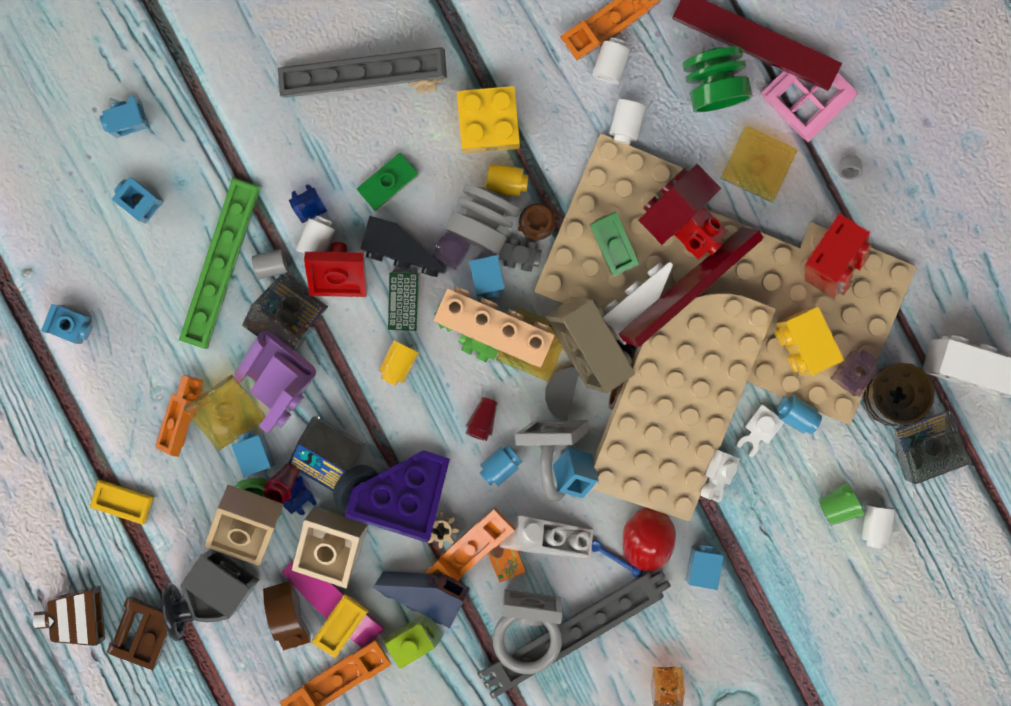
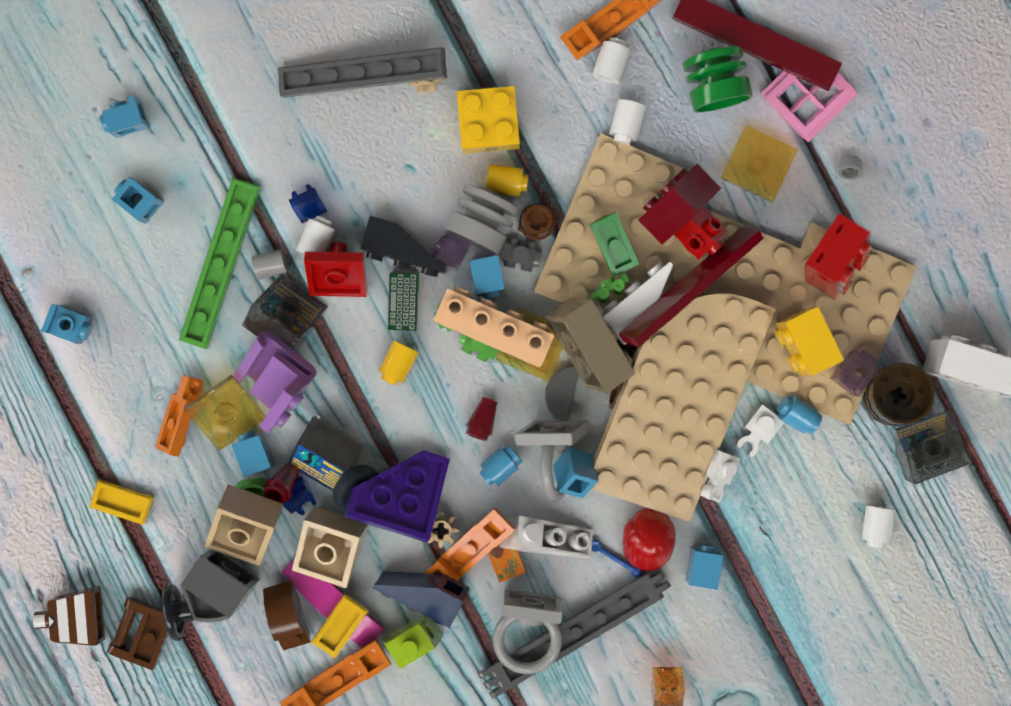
green plate [356,153,419,212] -> none
bright green piece [818,481,865,526] -> none
none -> bright green piece [590,273,629,303]

